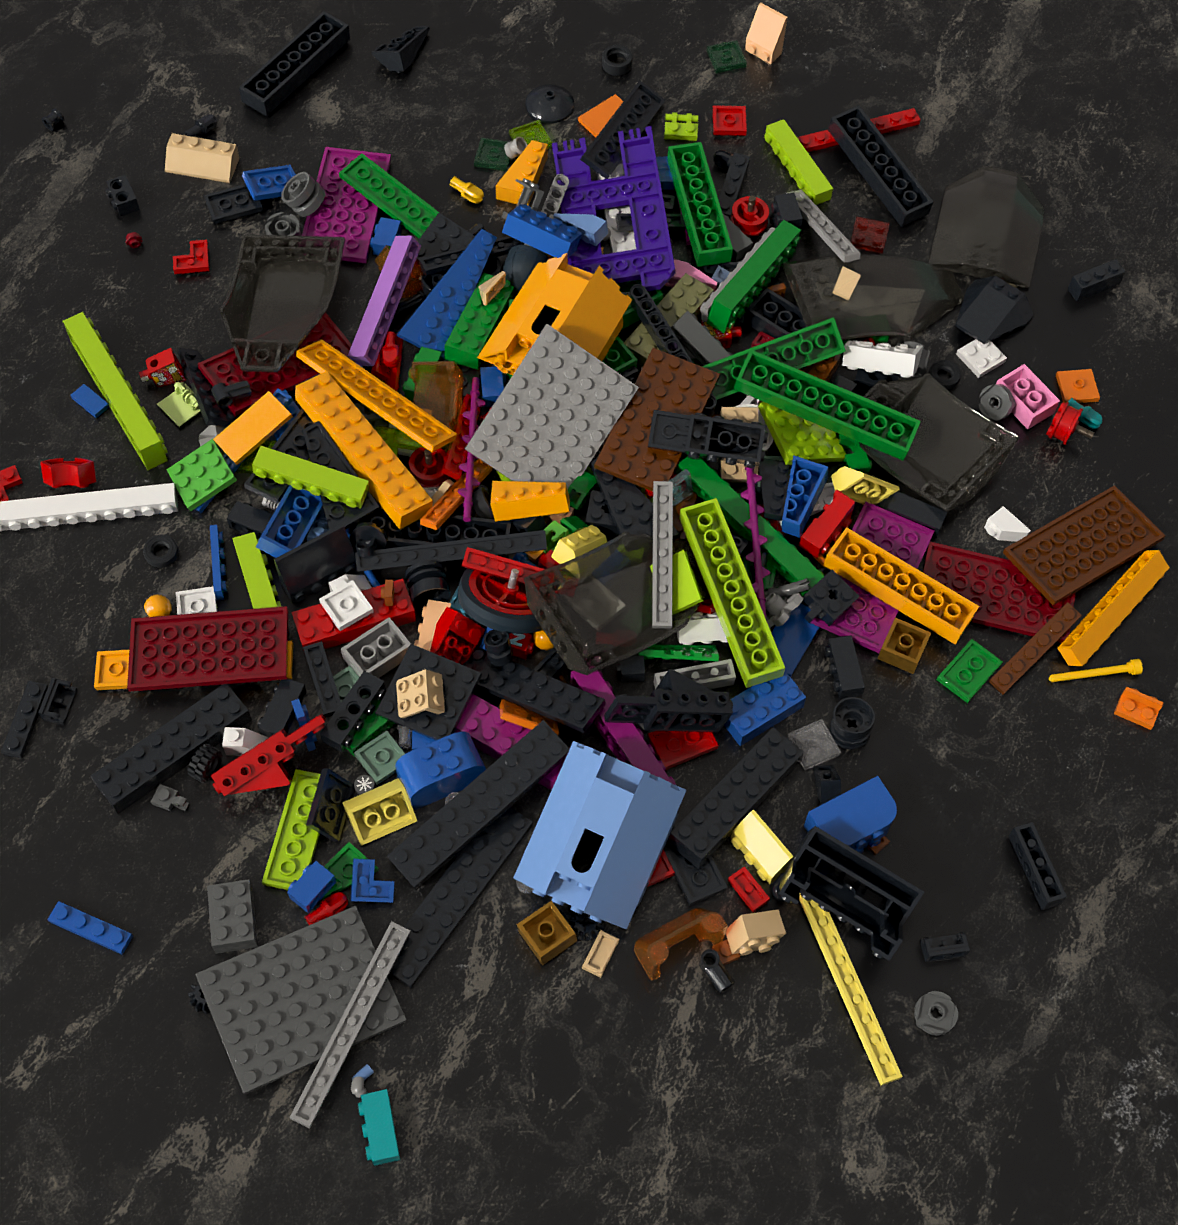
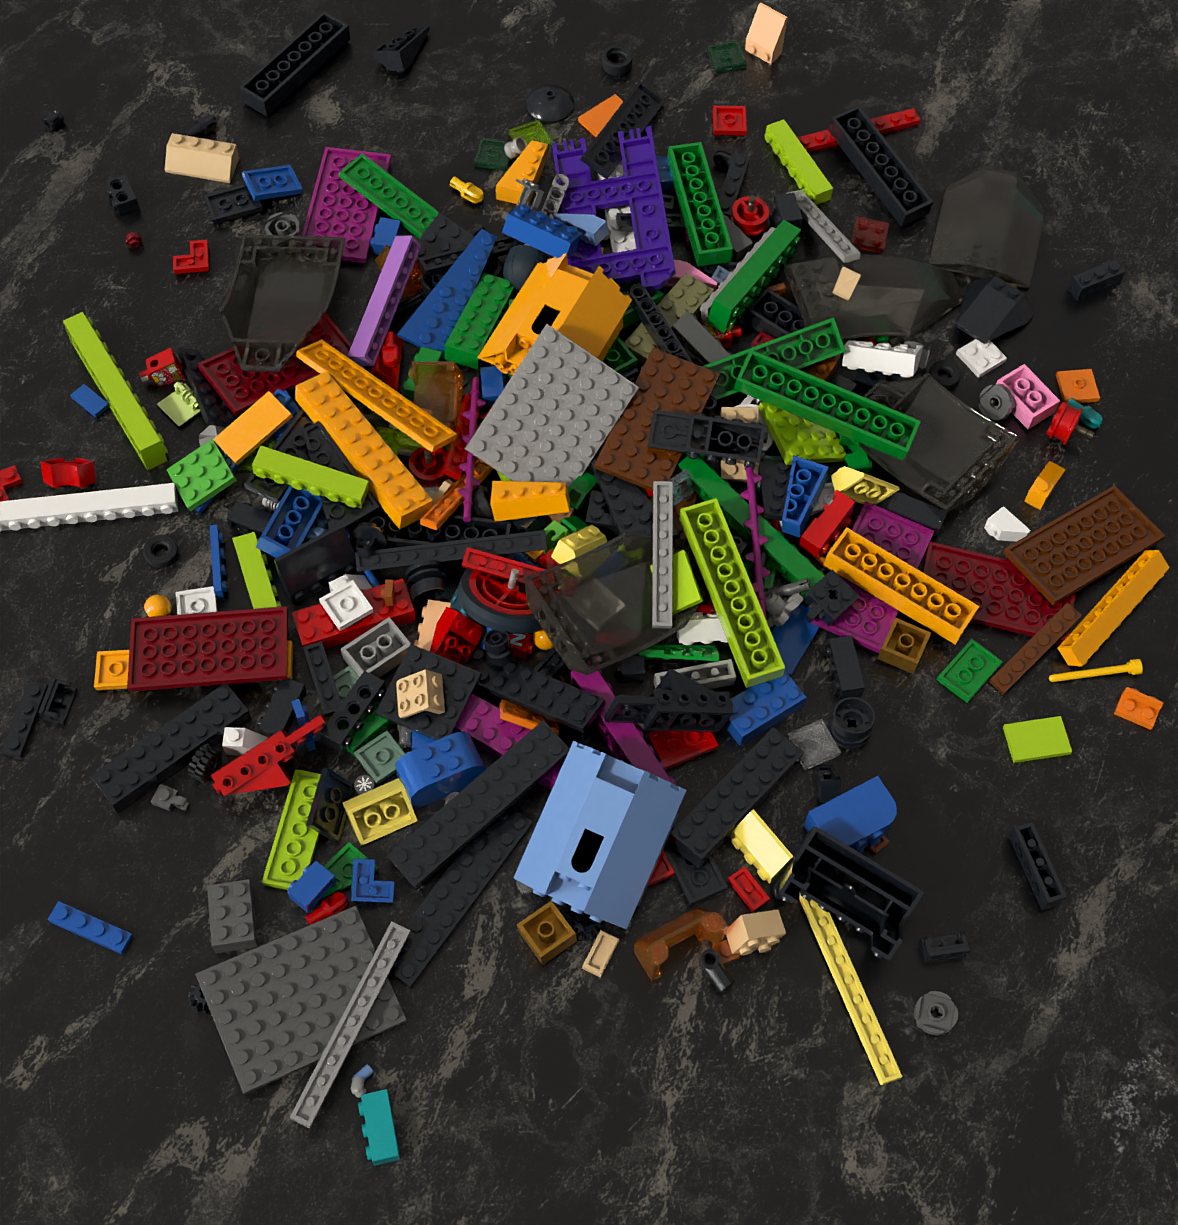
black piece [211,380,251,408] -> none
dark grey wheel [281,172,325,217] -> none
tan slope [478,271,506,306] -> none
lime plate [664,112,698,141] -> none
none -> lime tile [1003,716,1072,763]
none -> light orange slope [1024,461,1066,510]

